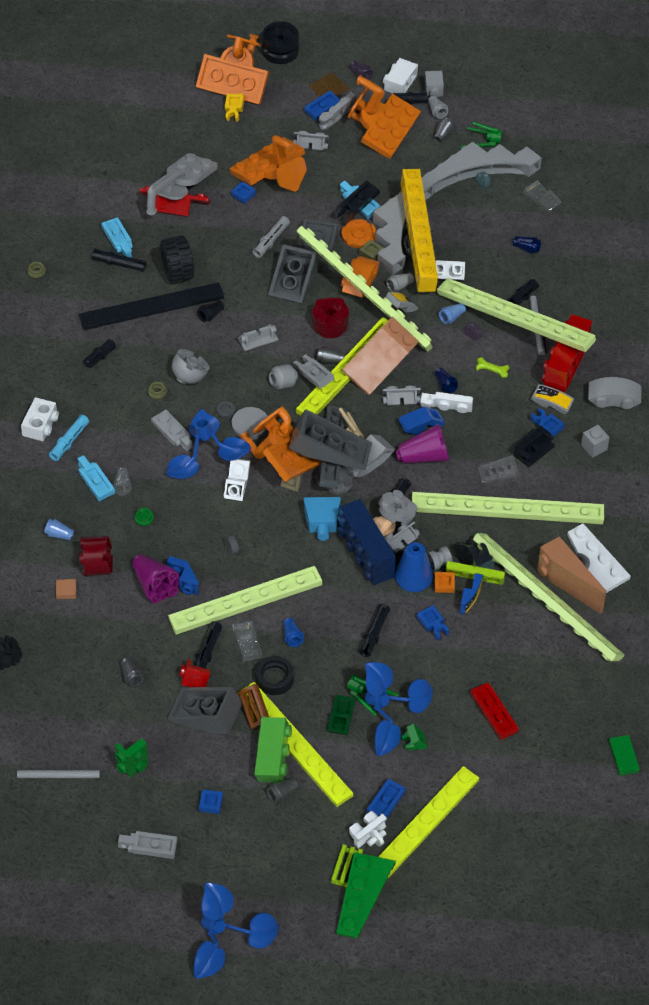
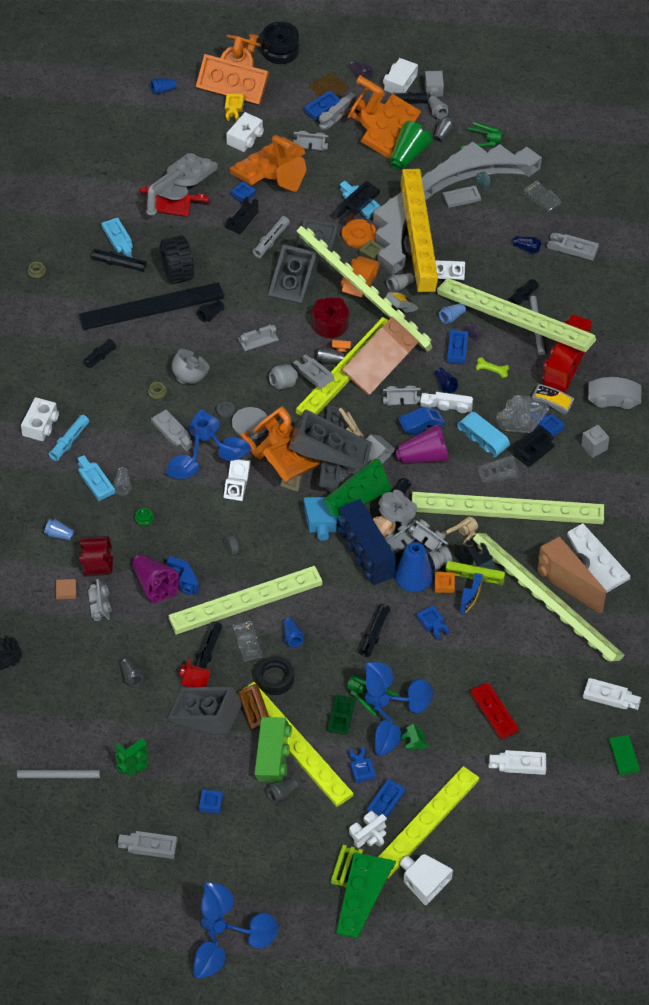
none -> light grey hinge [88,579,112,621]
none -> blue cone [150,78,176,95]
none -> black hinge [225,196,259,235]
none -> white brick [227,112,264,152]
none -> green wing [323,458,392,516]
none -> orange plate [332,340,351,352]
none -> blue plate [350,746,376,783]
none -> green cone [390,121,433,170]
none -> white torso [400,854,453,905]
none -> light grey hinge [408,519,448,552]
none -> tan plant [441,516,478,553]
none -> light grey tile [442,185,481,208]
none -> blue plate [447,330,469,364]
none -> medium azure beam [457,412,510,457]
none -> white hinge [489,750,546,775]
none -> clear plate [496,395,550,433]
none -> light grey hinge [546,233,599,261]
none -> white hinge [583,678,641,710]

